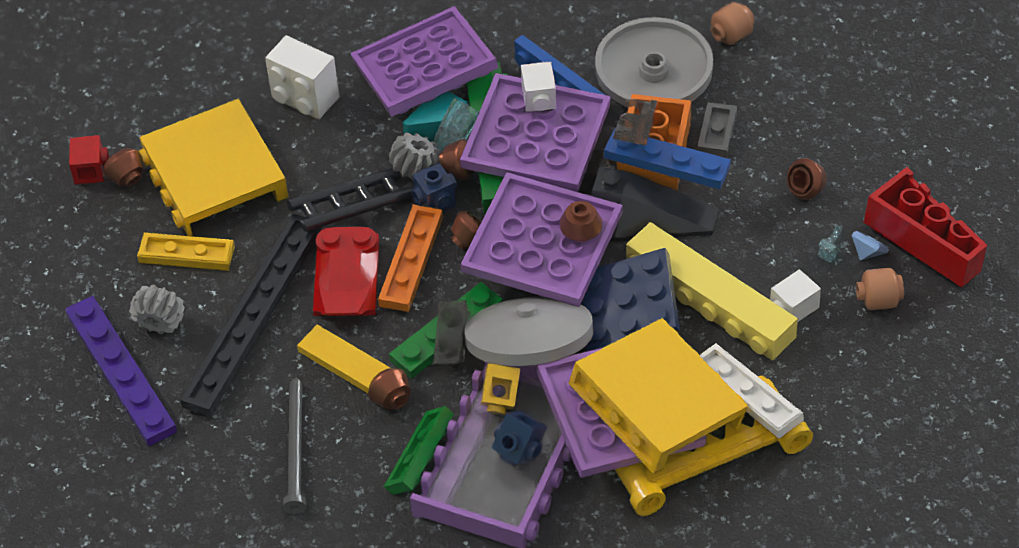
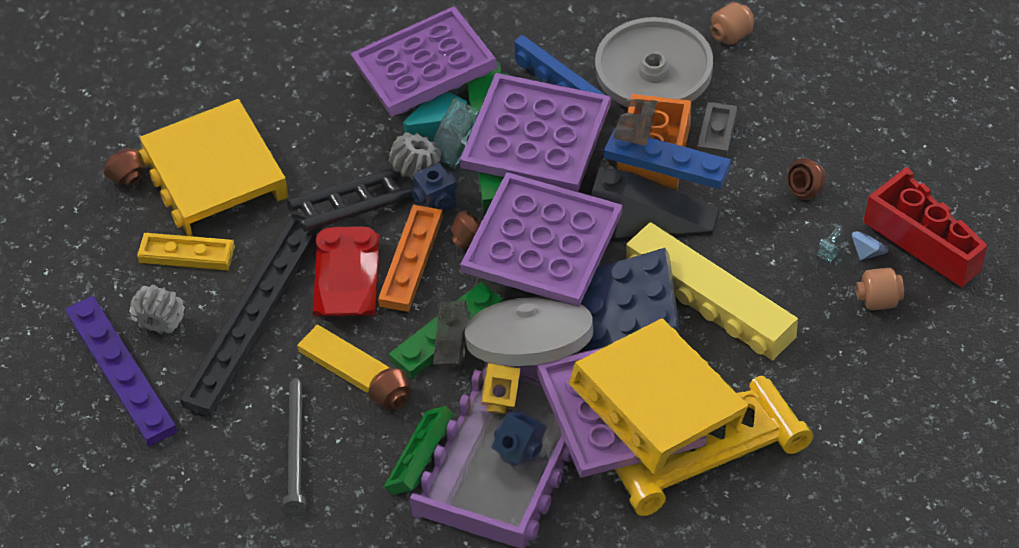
red brick [69,135,109,185] -> none
white brick [265,35,340,119] -> none
copper cone [439,139,475,180] -> none
white brick [521,62,556,112] -> none
copper cone [559,201,602,242] -> none
white tile [700,344,804,438] -> none
white brick [770,269,821,322] -> none

